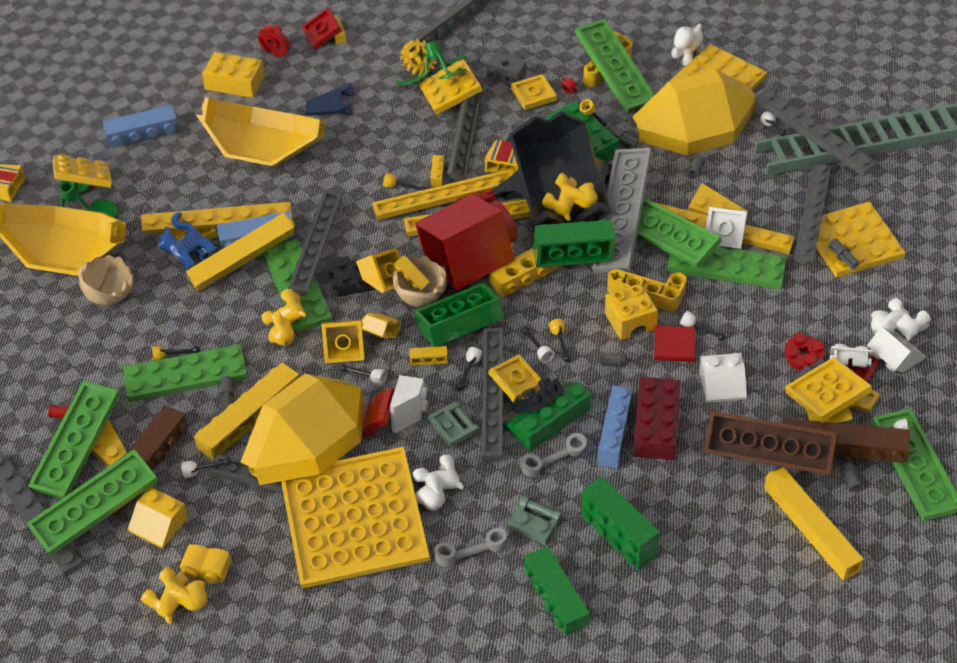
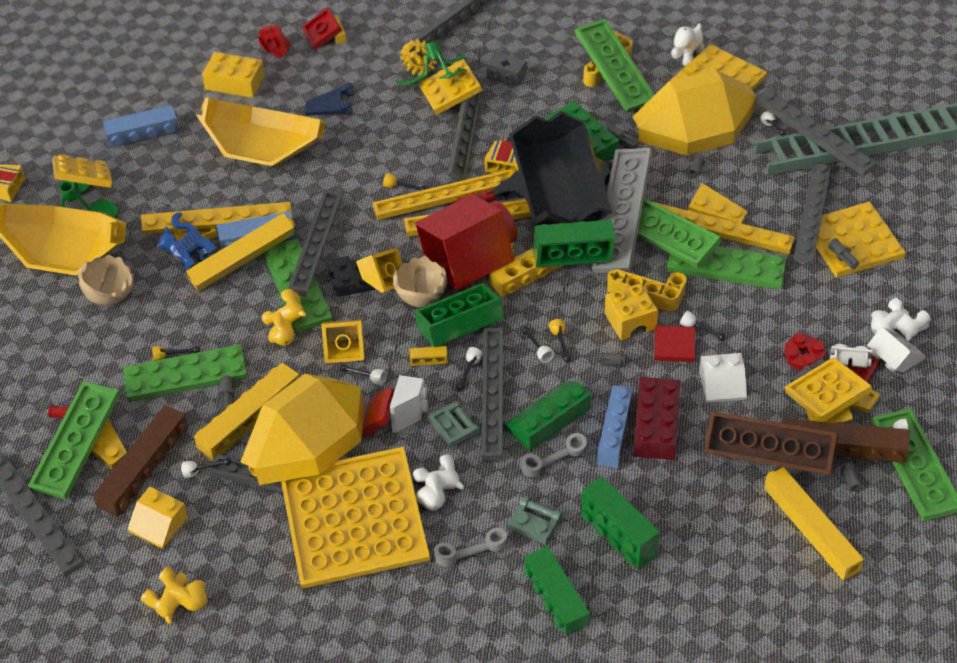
bright green plate [26,449,159,557] -> none
yellow brick [180,544,232,584] -> none
yellow brick [362,312,402,339] -> none
yellow piece [394,256,429,290] -> none
yellow piece [431,155,444,187] -> none
yellow tile [488,354,541,402] -> none
yellow plate [511,74,557,110] -> none
black plate [511,377,565,413] -> none
yellow animal [542,173,598,221] -> none
red plate [561,77,578,94] -> none
yellow hinge [580,99,607,127] -> none
white plate [706,207,747,250] -> none

